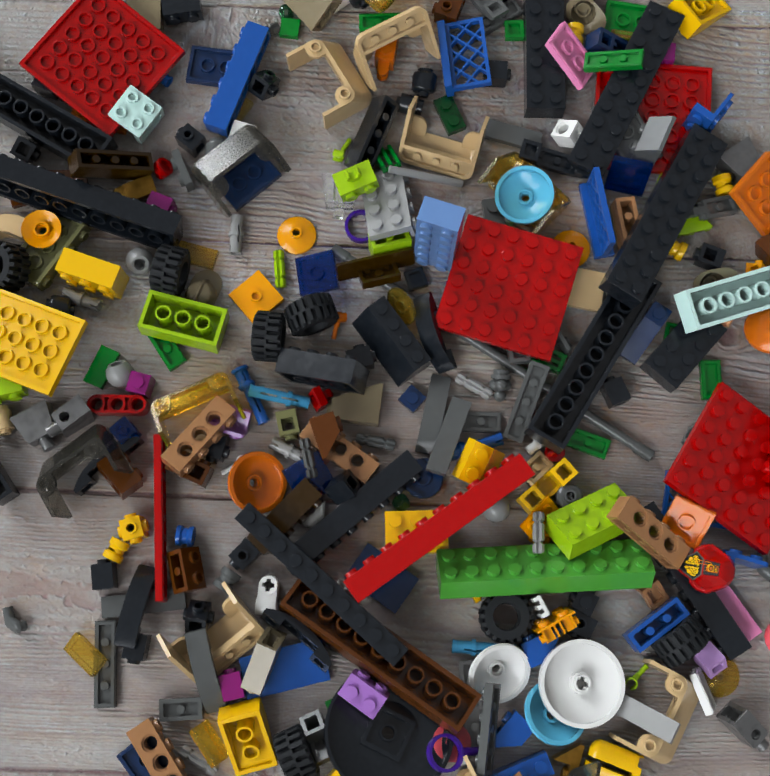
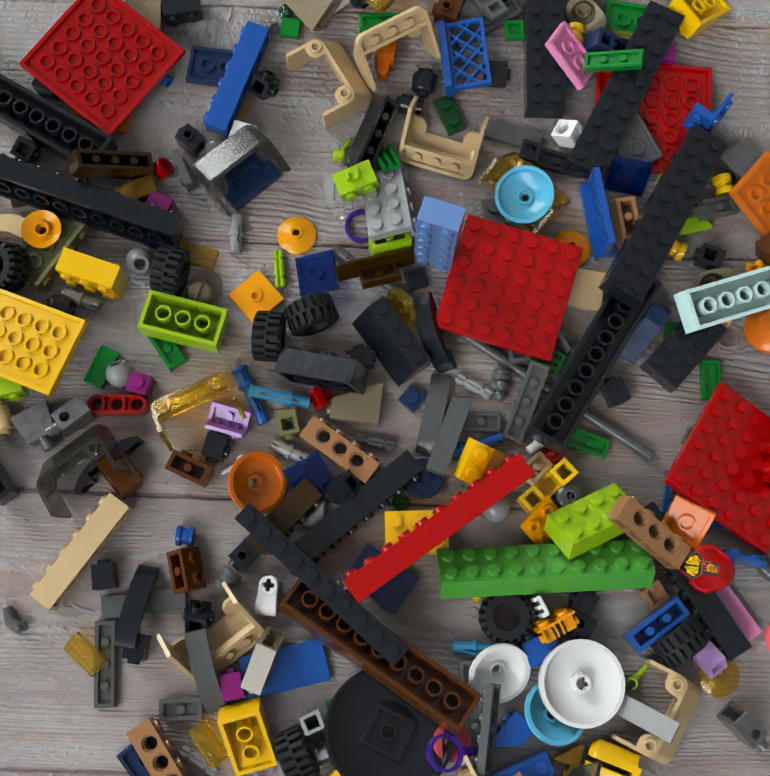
yellow wheel [102,536,131,564] -> none
light aqua bracket [108,85,165,145] -> none
clear blue bracket [109,416,142,444] -> none
yellow brick [117,513,150,545] -> none
red tile [153,434,168,603] -> none
medium nougat brick [160,395,237,478] -> none
black slope [261,608,332,673] -> none
dark grey axle [299,438,318,479] -> none
reddish brown slope [309,411,344,465] -> none
orange hand [331,312,347,340] -> none
medium lavender bracket [338,668,390,720] -> none
light grey bar [388,165,463,187] -> none
light grey axle [532,511,545,554] -> none
slope [630,116,677,168] -> none
white tile [689,666,717,716] -> none
none -> tan brick [29,493,133,610]

